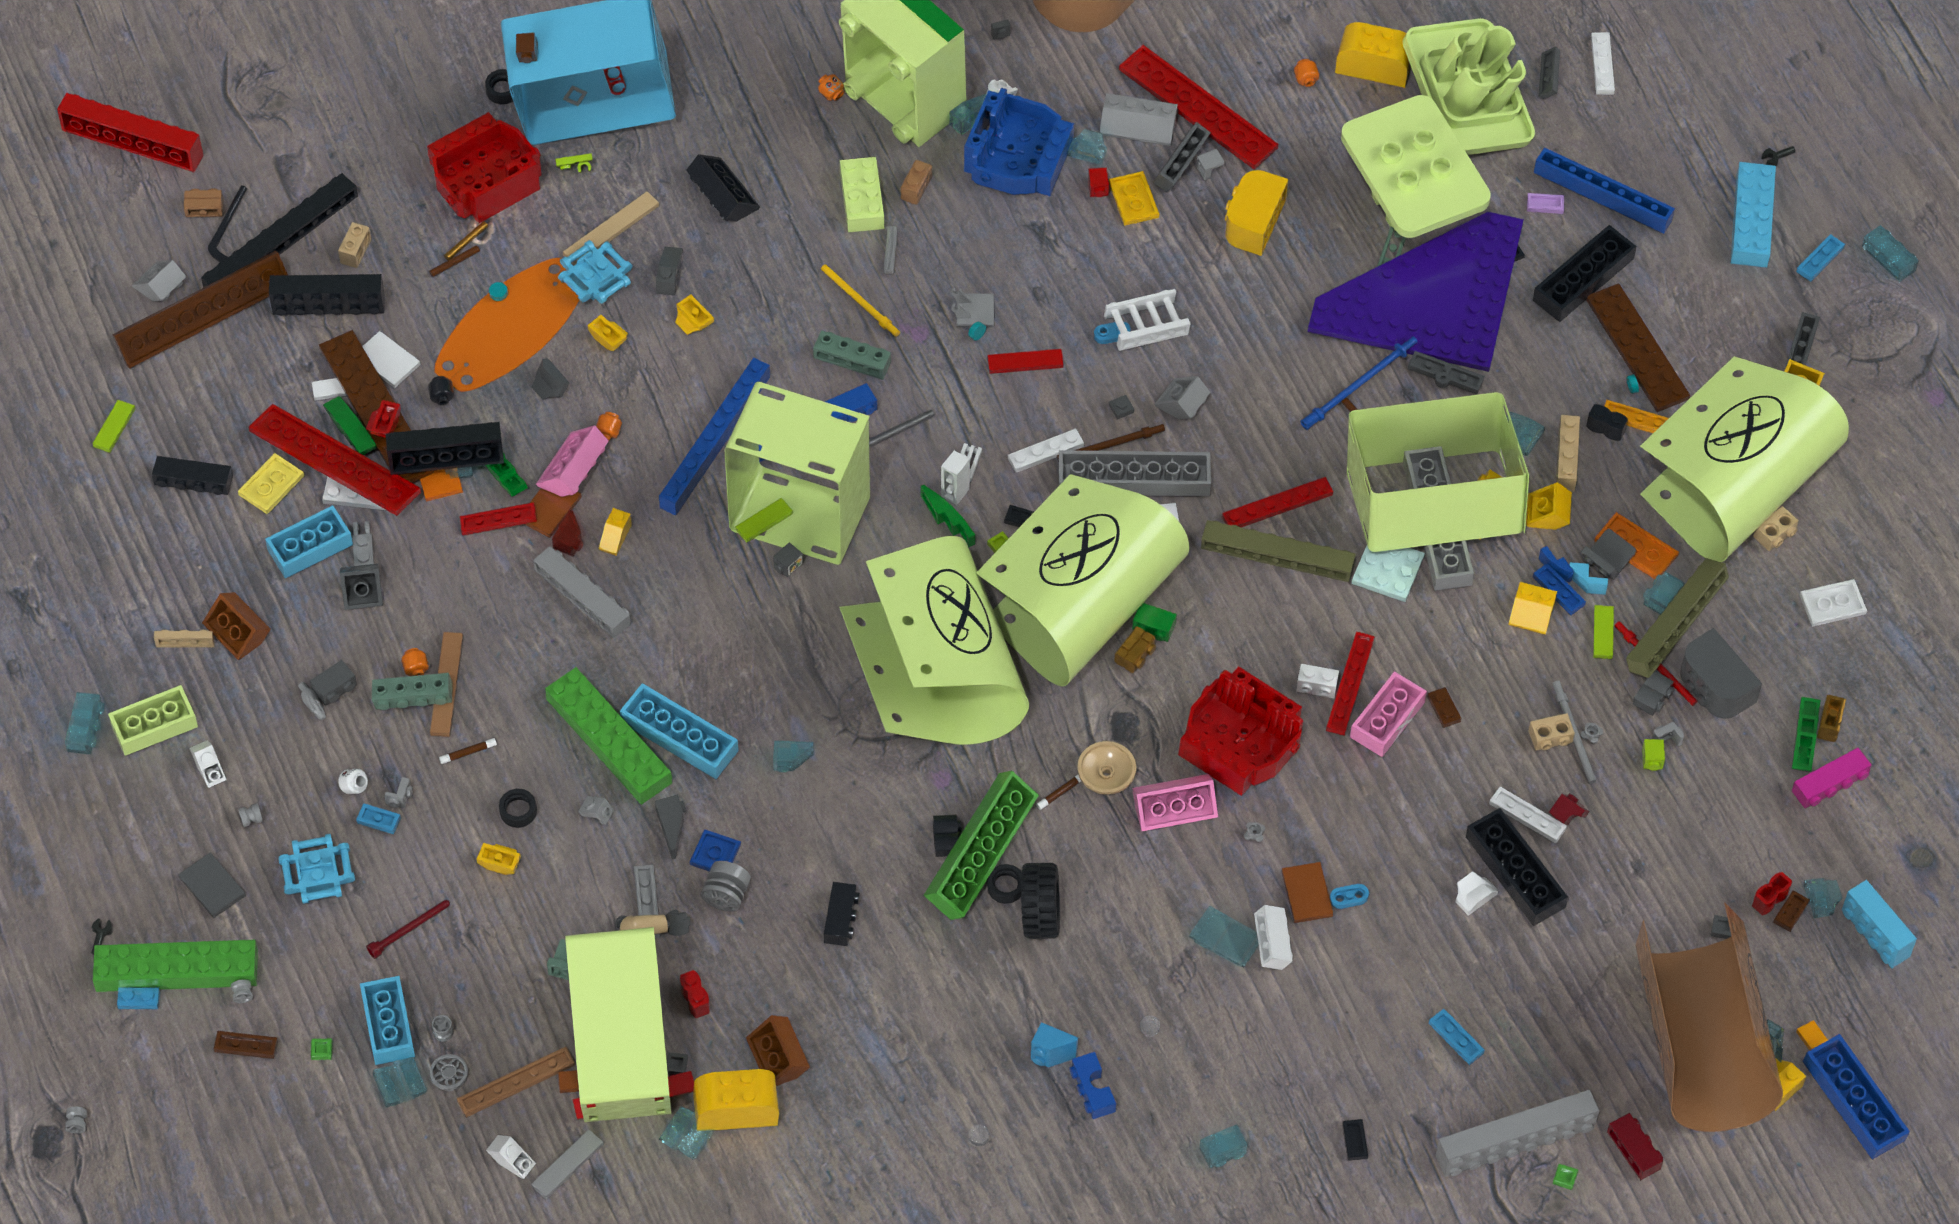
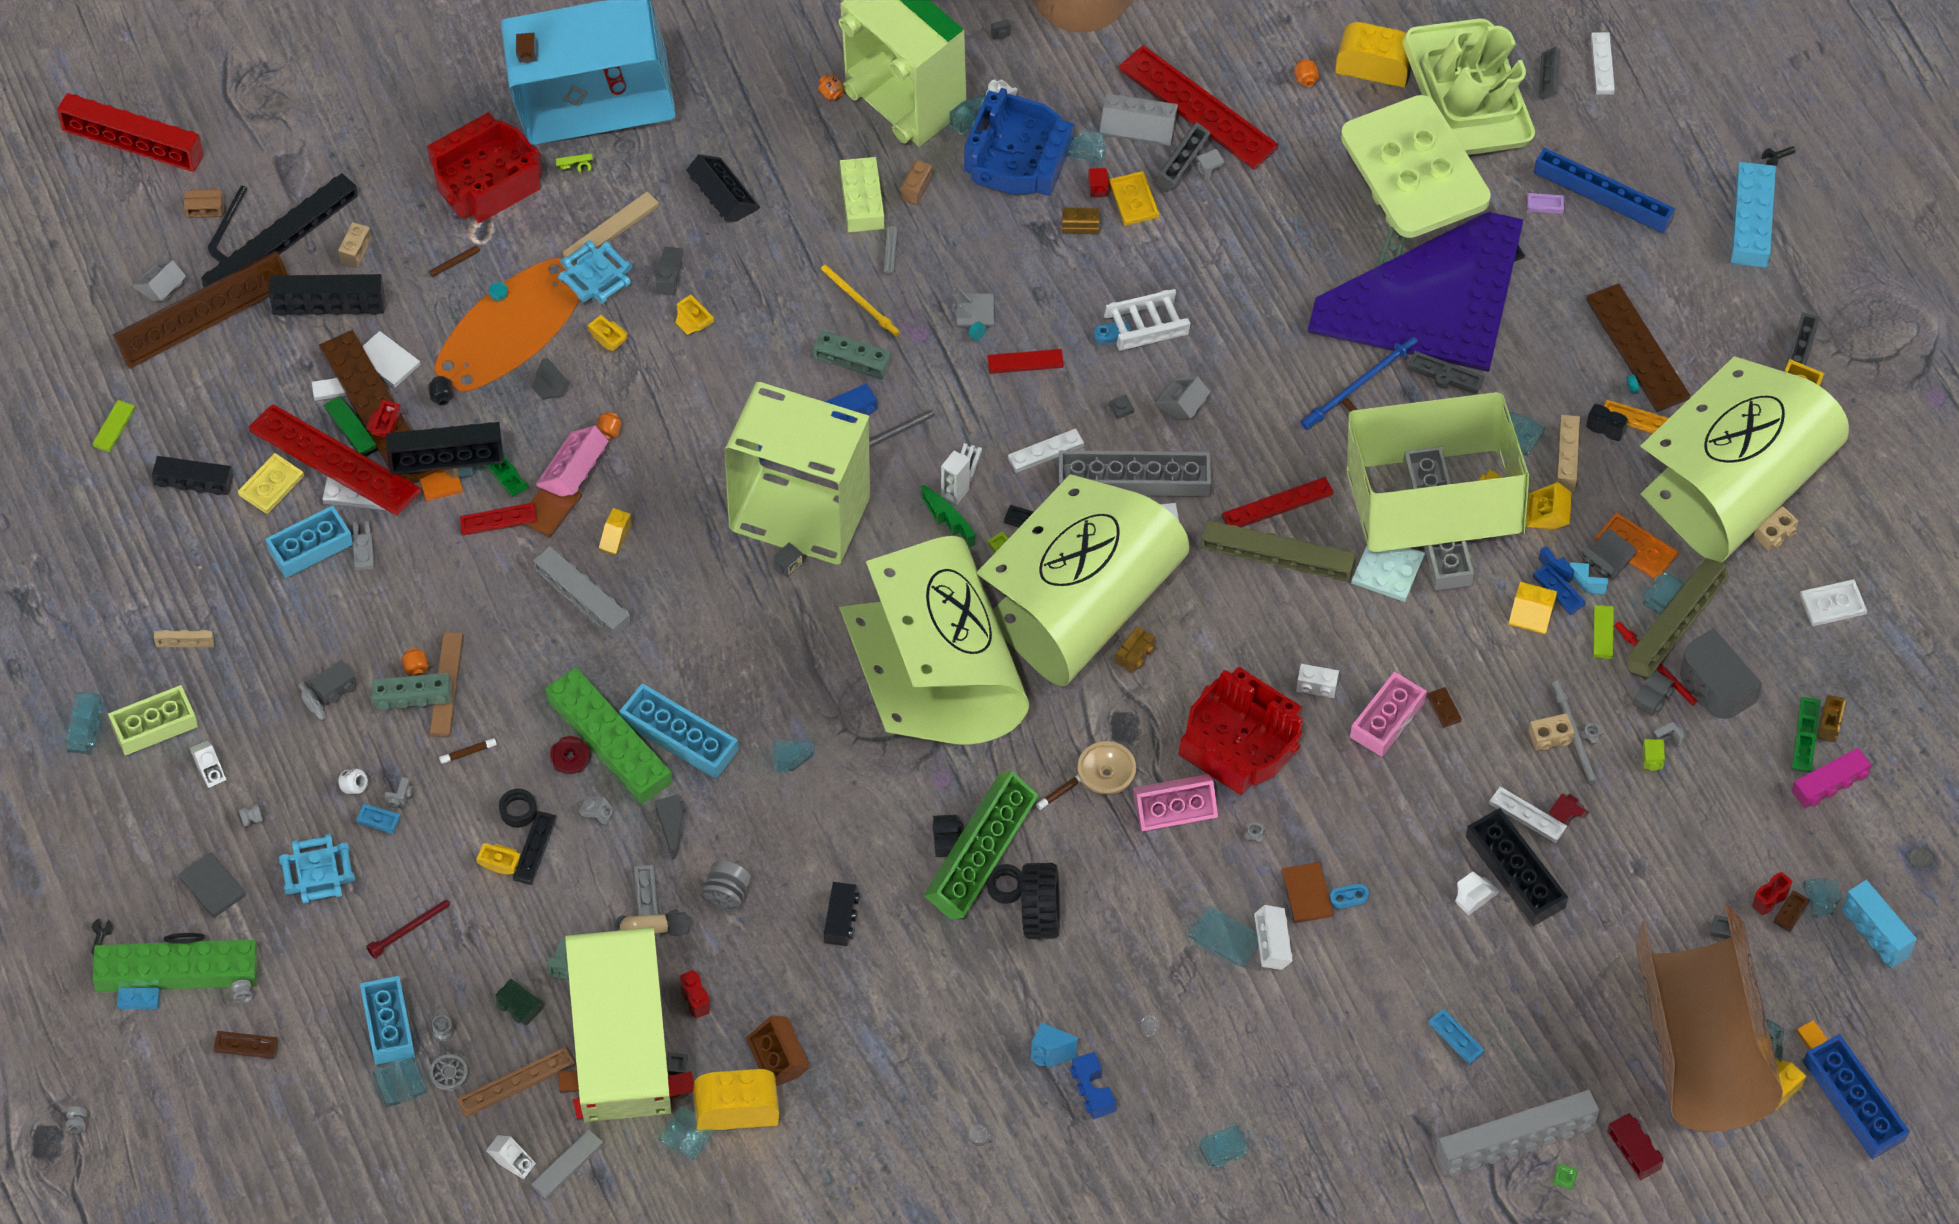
dark orange slope [202,592,271,660] -> none
bright green tile [311,1038,332,1060] -> none
dark grey slope [340,563,383,610] -> none
pearl gold bar [444,221,488,260] -> none
black tyre [485,69,513,105] -> none
clear red slope [552,509,583,557] -> none
blue brick [659,357,770,516] -> none
blue tile [690,829,741,871] -> none
lime tile [735,498,793,543] -> none
reddish brown bar [1057,424,1165,462] -> none
green brick [1132,603,1177,642] -> none
yellow brick [1225,170,1288,256] -> none
red plate [1326,631,1375,736] -> none
black tile [1342,1119,1368,1161] -> none
black brick [1533,225,1637,322] -> none
dark azure plate [1796,234,1845,282] -> none
clear light blue brick [1862,225,1919,282] -> none
none -> black piece [164,933,205,943]
none -> clear green brick [495,979,542,1026]
none -> black tile [513,811,557,885]
none -> dark red plate [550,736,590,774]
none -> pearl gold brick [1062,207,1099,234]

